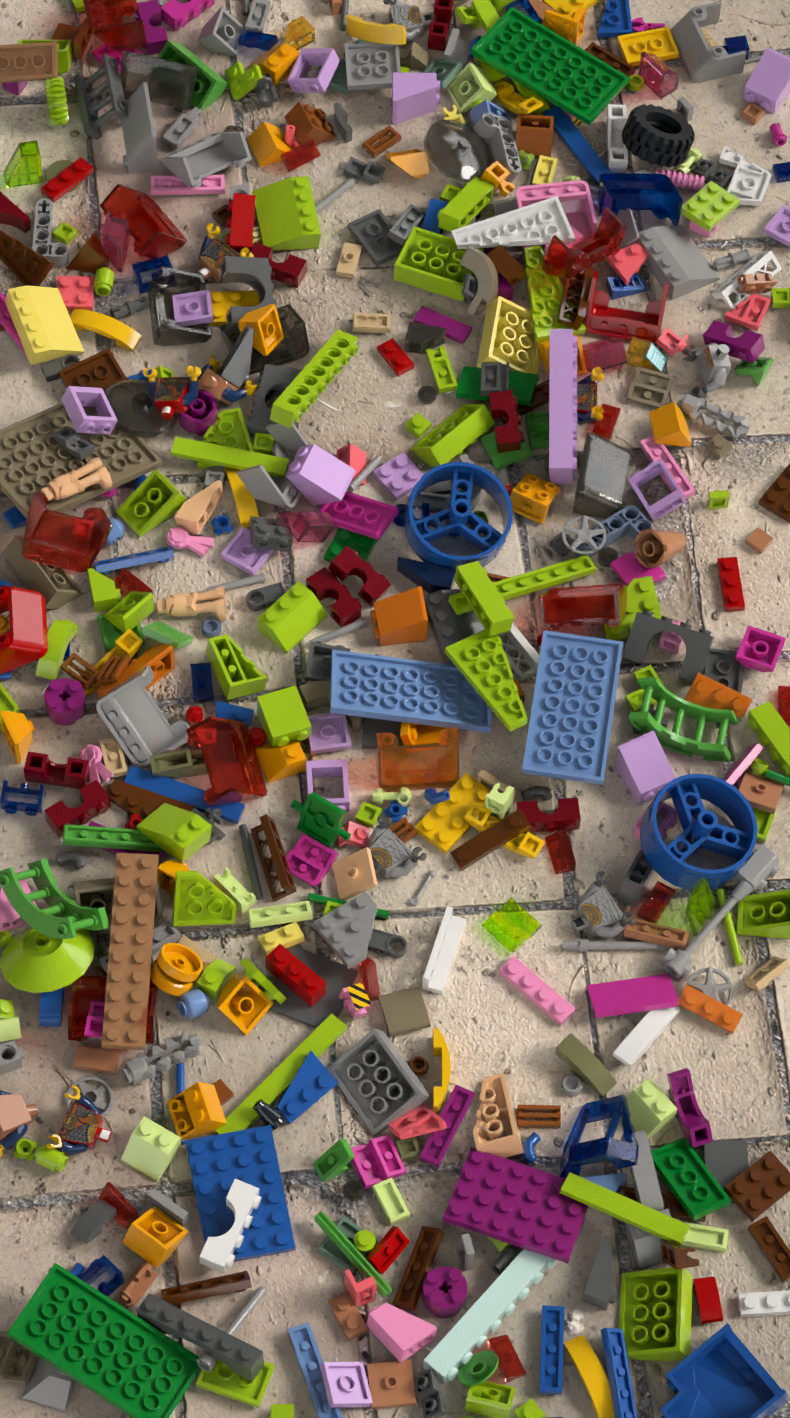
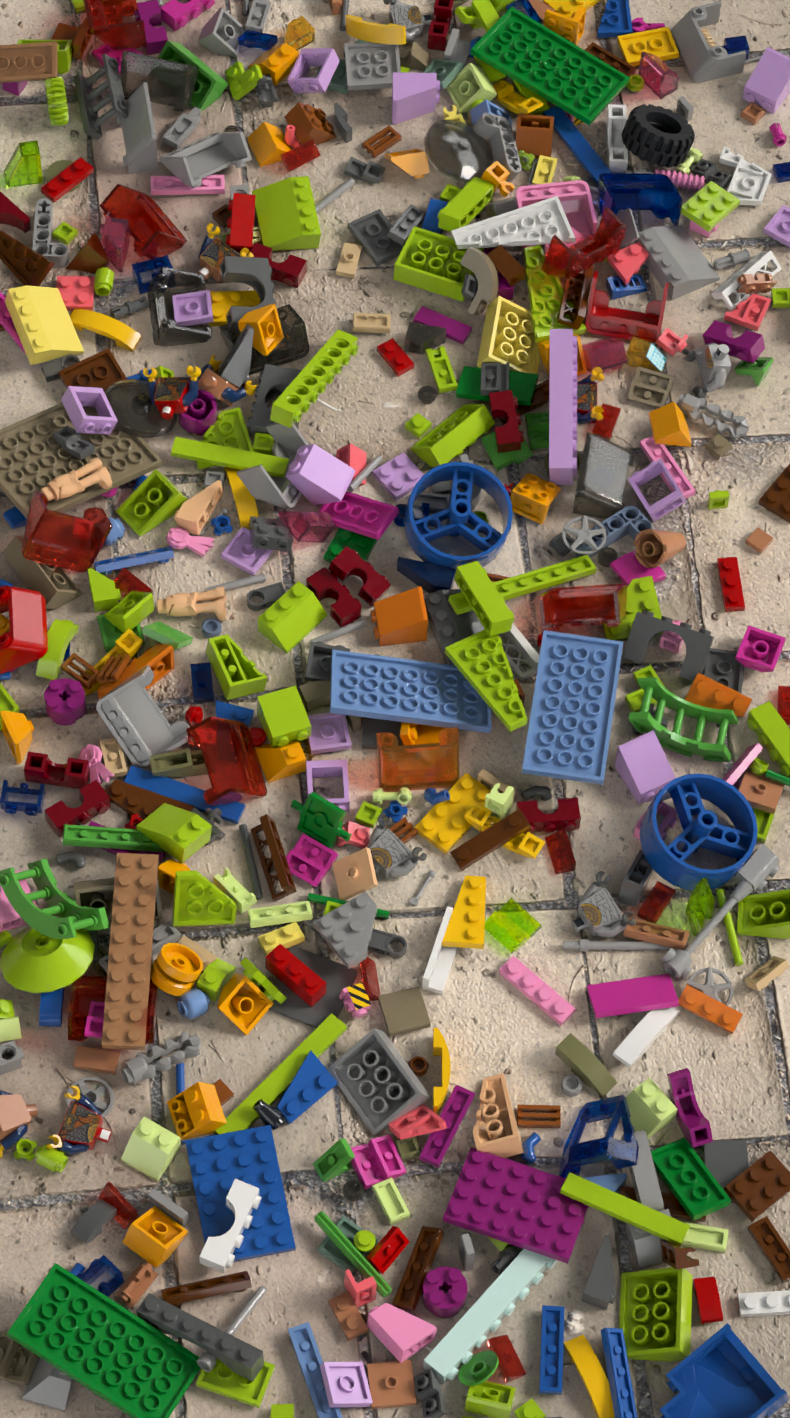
none -> yellow wing [442,875,486,949]

